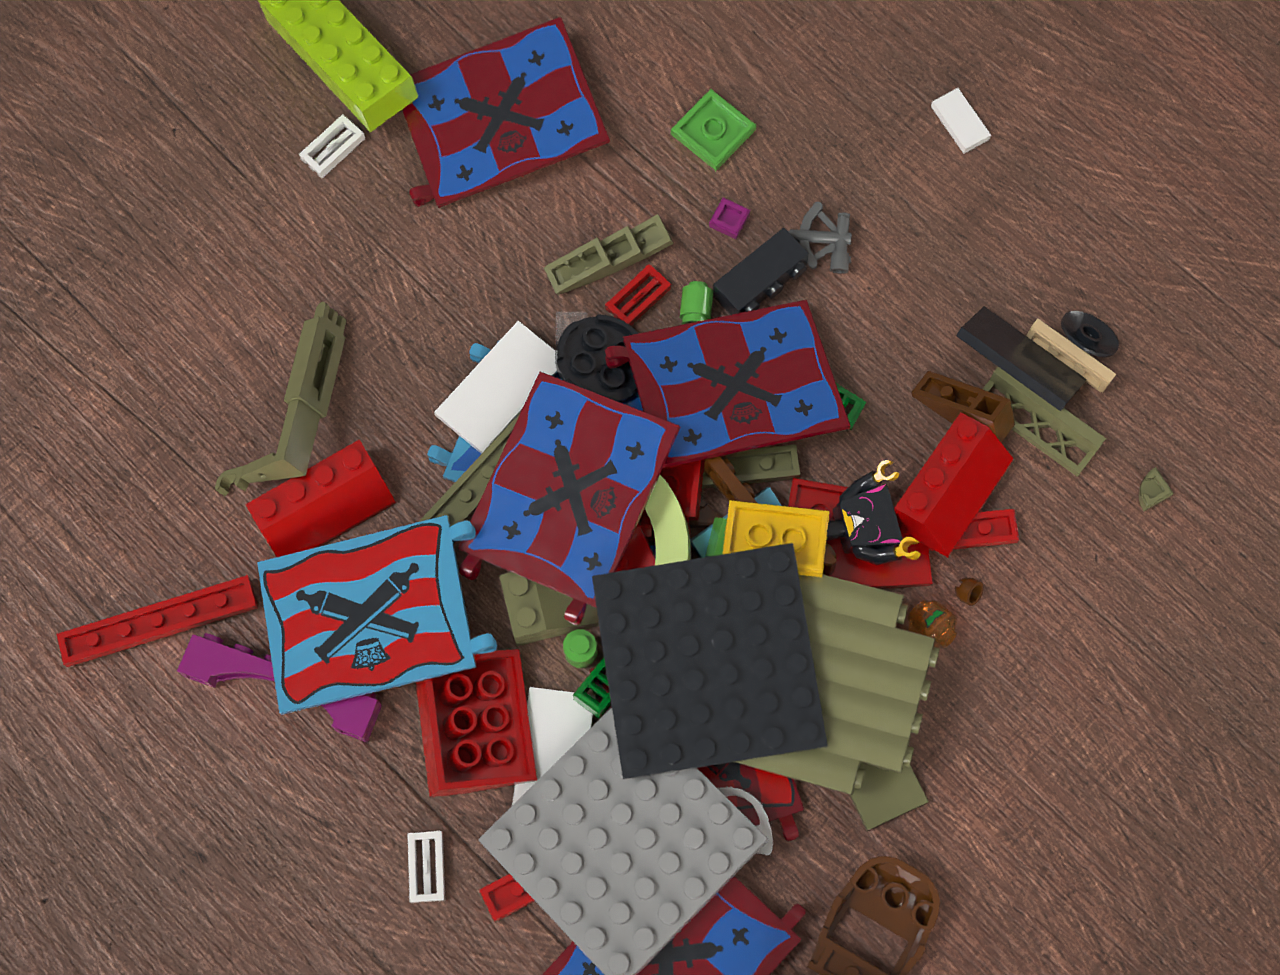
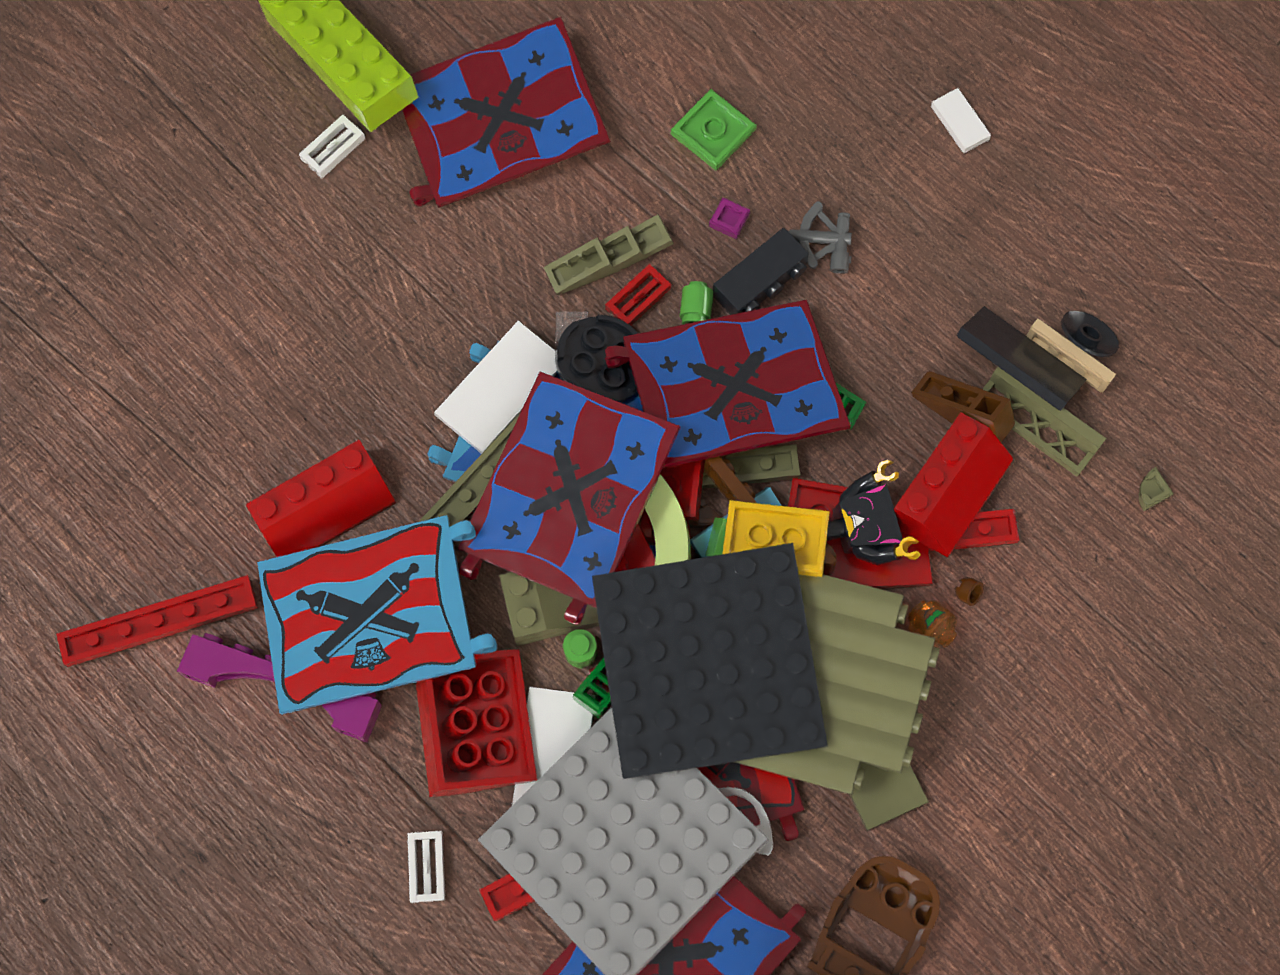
olive hinge [215,302,346,496] -> none

